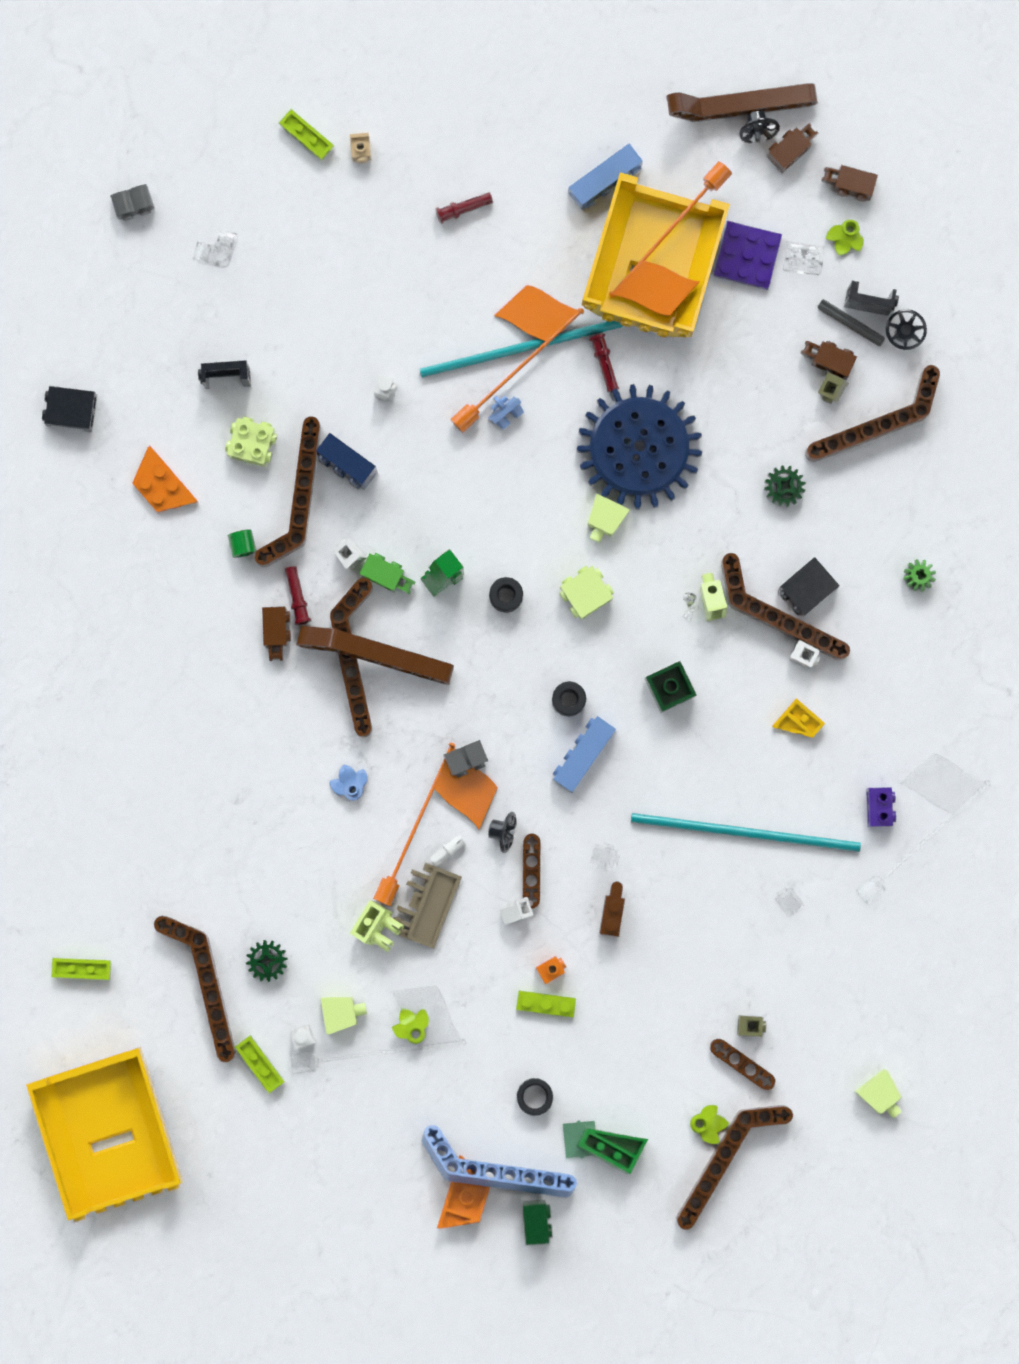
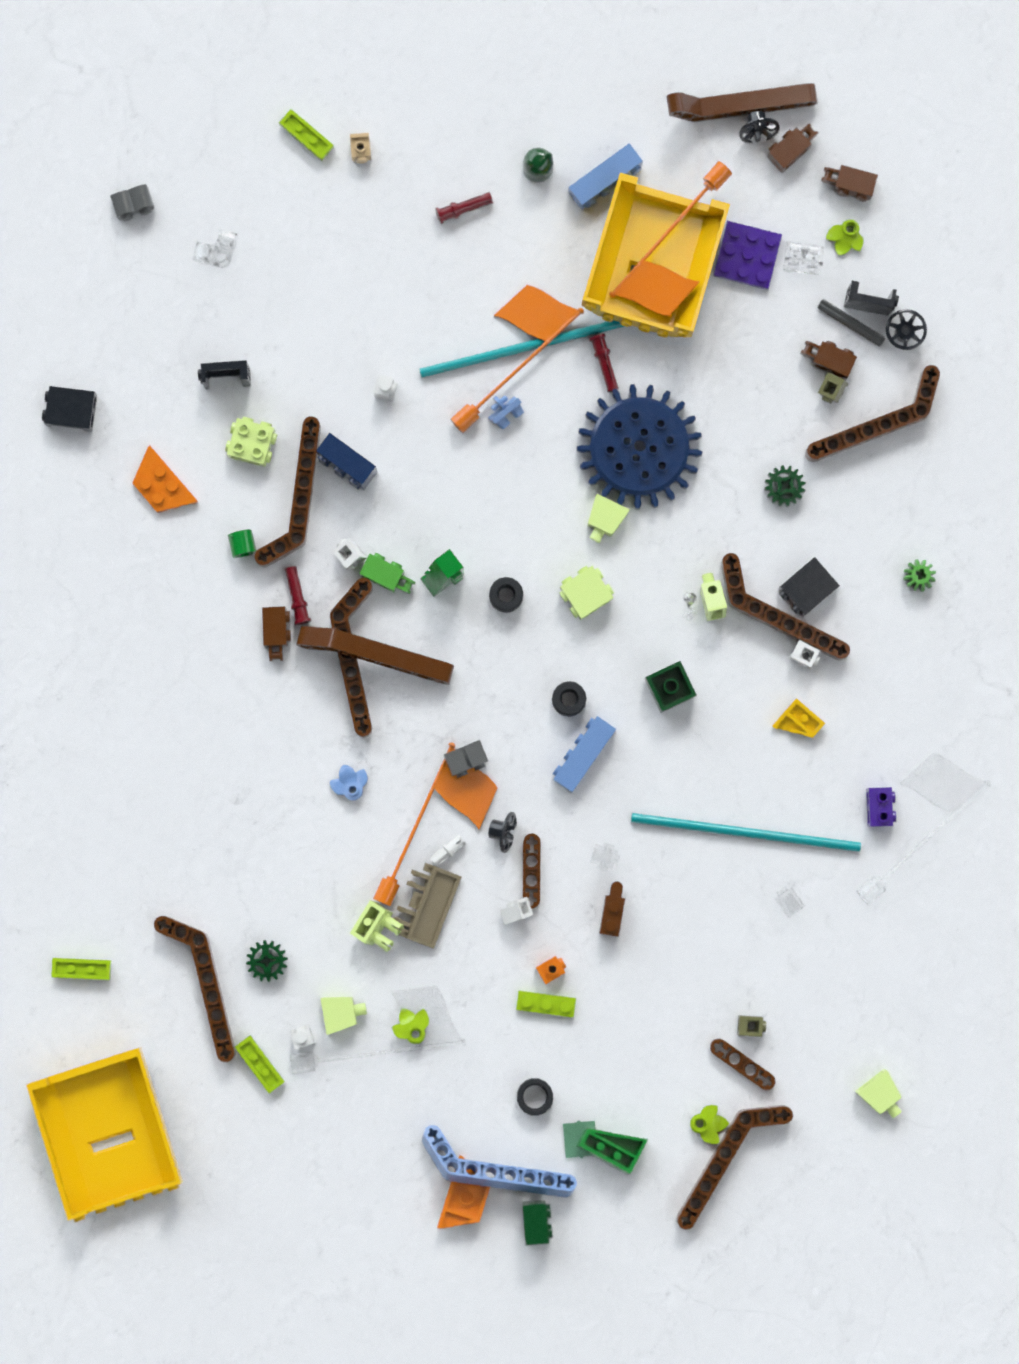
none -> dark green piece [523,148,554,183]

